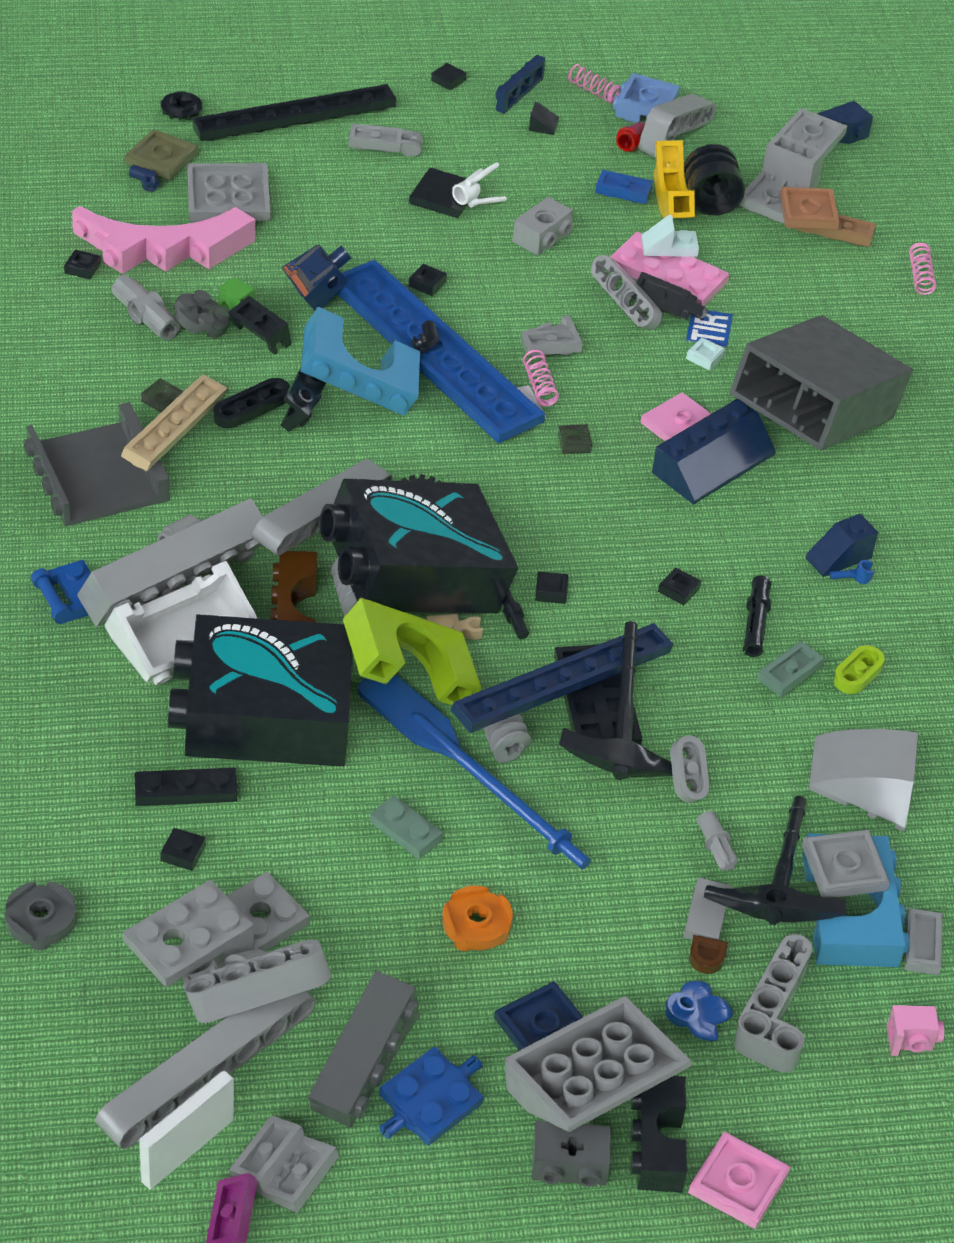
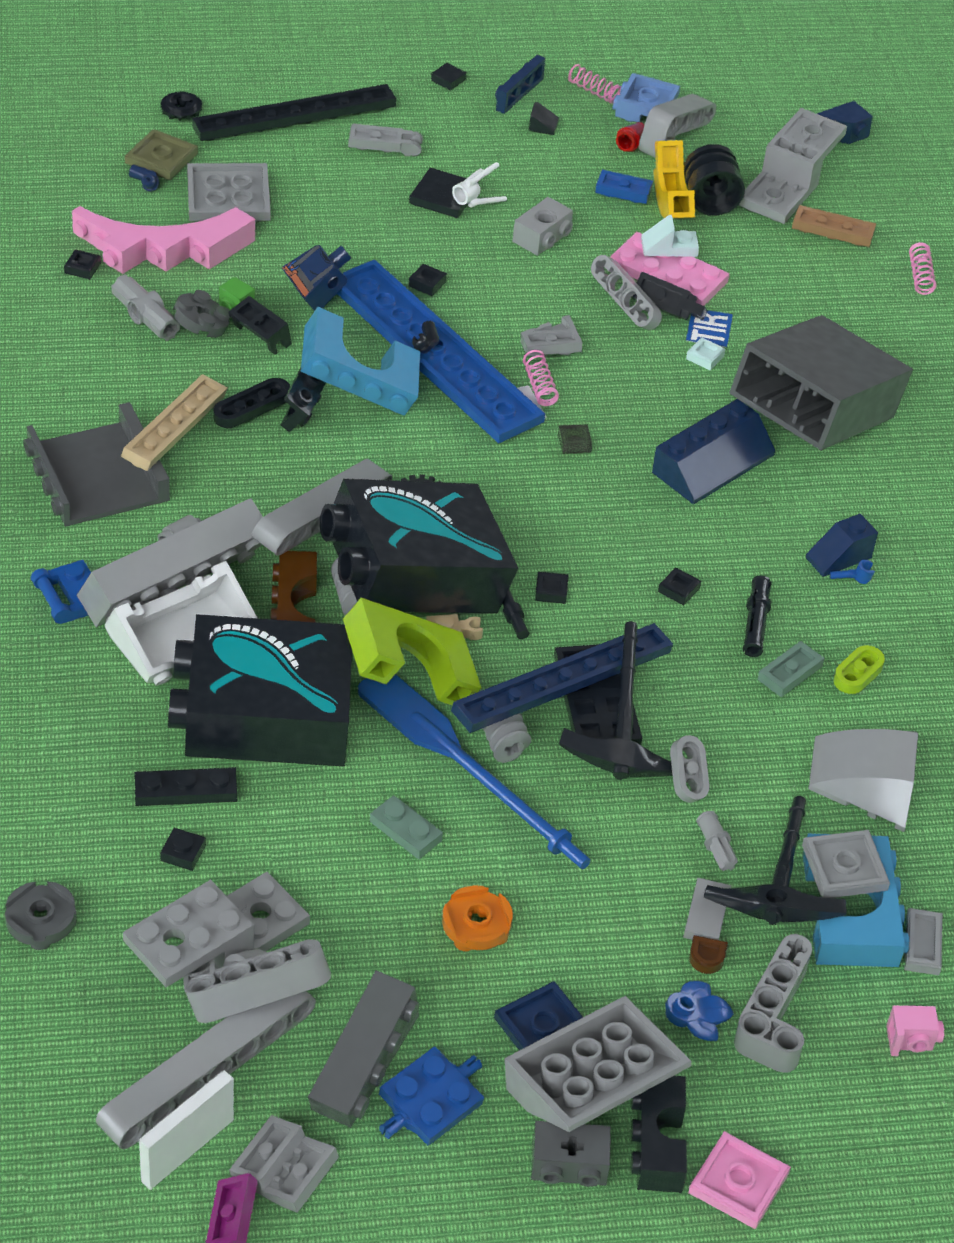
clear smoke plate [141,378,183,412] -> none
bright pink plate [641,392,711,441] -> none
nougat plate [780,187,839,229] -> none

